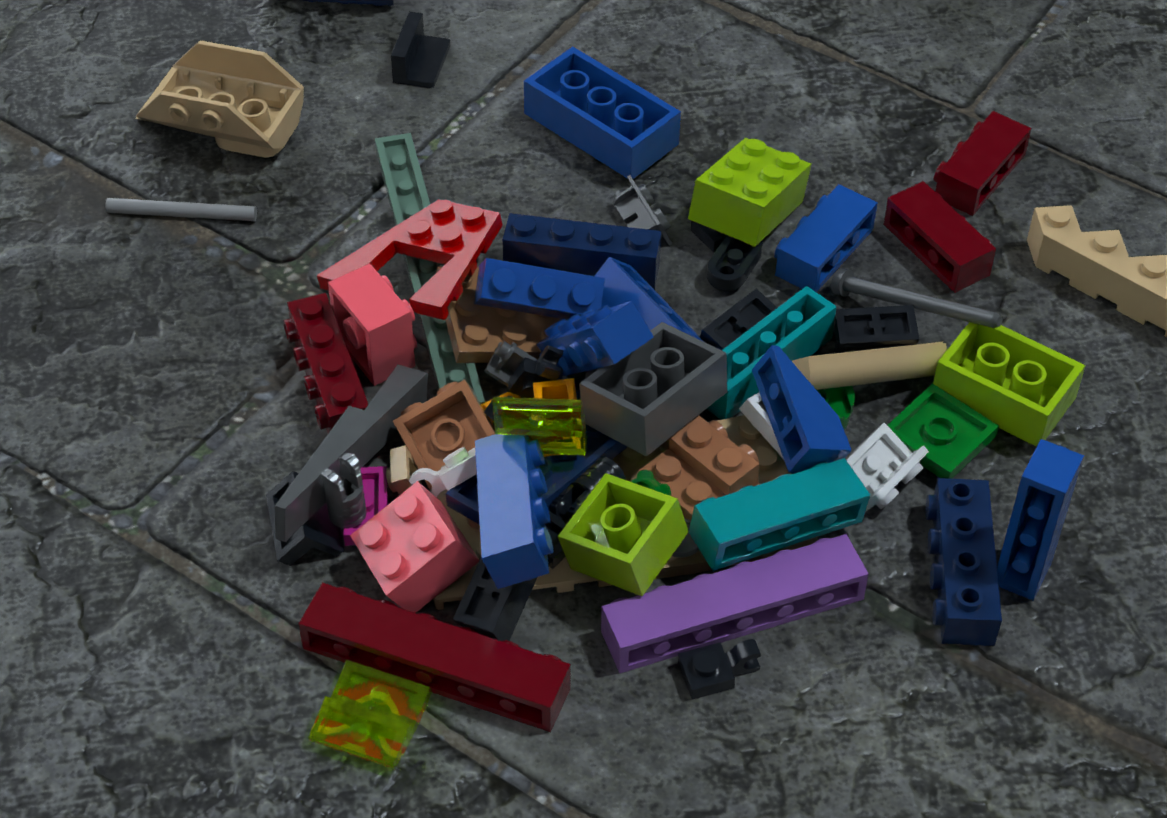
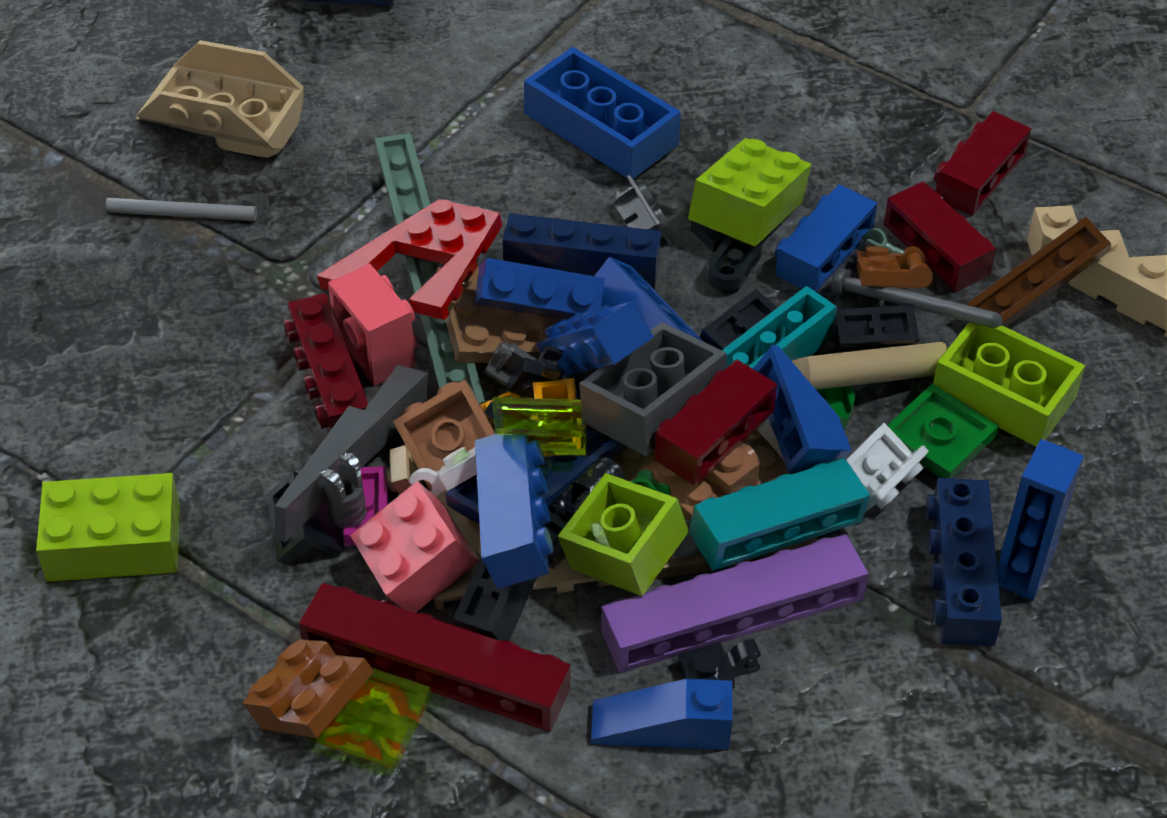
black panel [391,11,450,88] -> none
none -> lime brick [36,473,180,582]
none -> dark orange plate [242,639,374,738]
none -> blue slope [591,679,733,750]
none -> dark red brick [654,359,777,486]
none -> dark orange plate [855,246,933,288]
none -> sand green hand [858,228,904,253]
none -> reddish brown plate [965,217,1111,327]

